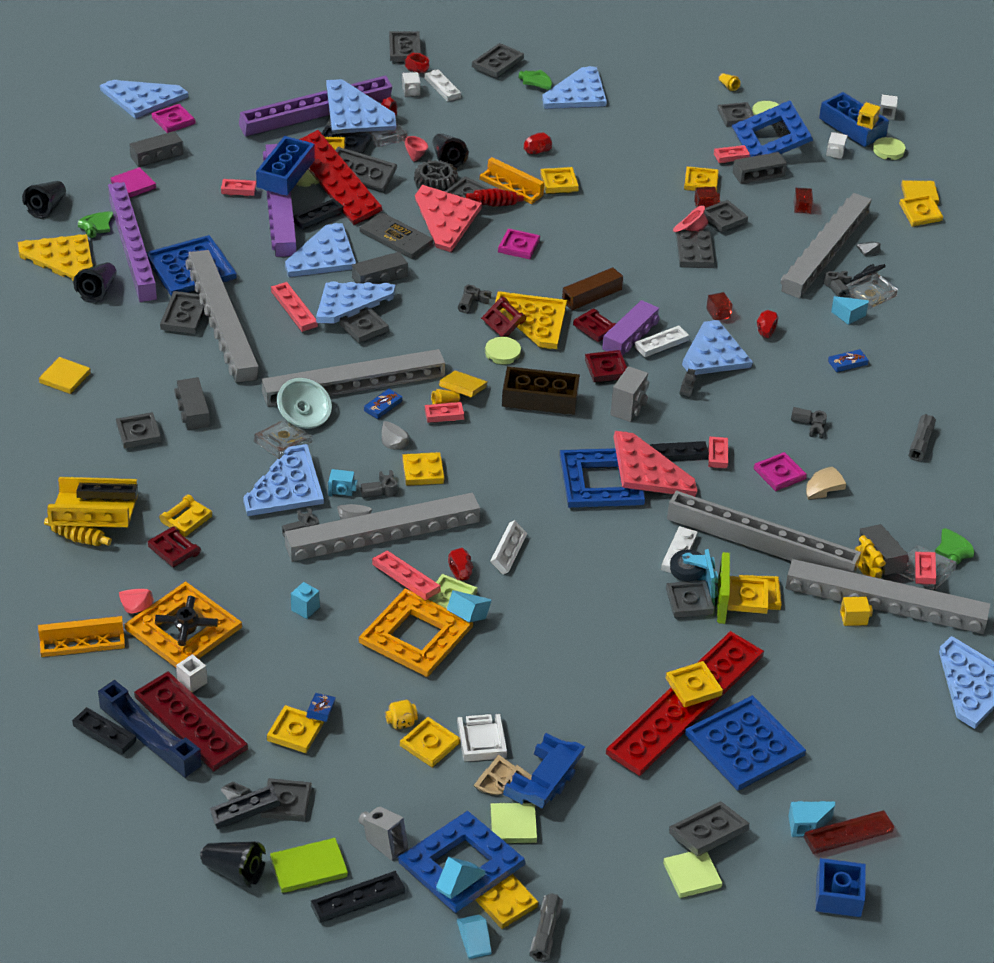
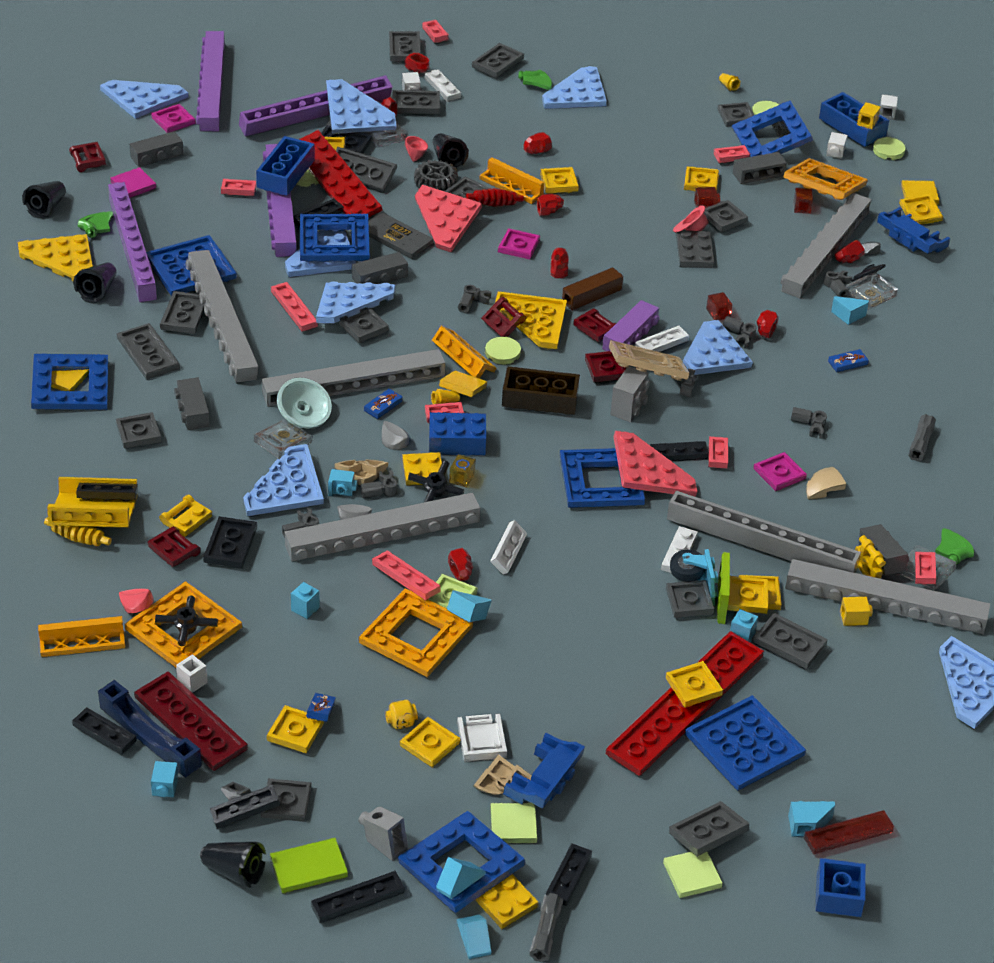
none -> blue plate [31,353,108,410]
none -> dark red plate [69,142,106,172]
none -> dark grey tile [116,323,180,380]
none -> medium azure brick [151,761,178,797]
none -> medium lavender brick [196,31,225,131]
none -> black plate [203,516,257,568]
none -> blue plate [300,214,370,262]
none -> tan brick [335,459,388,485]
none -> dark grey plate [392,90,440,115]
none -> black bar [408,461,465,503]
none -> coral plate [422,20,448,43]
none -> blue brick [429,412,486,455]
none -> light orange fence [432,326,497,379]
none -> clear yellow brick [449,454,476,487]
none -> red rock [537,194,564,216]
none -> black plate [546,843,592,906]
none -> red rock [550,248,569,278]
none -> tan plate [609,340,689,381]
none -> dark grey bar [723,316,756,349]
none -> medium azure brick [730,609,758,642]
none -> dark grey plate [753,613,828,669]
none -> light orange plate [783,158,868,200]
none -> red rock [835,240,865,263]
none -> blue bracket [877,207,950,254]

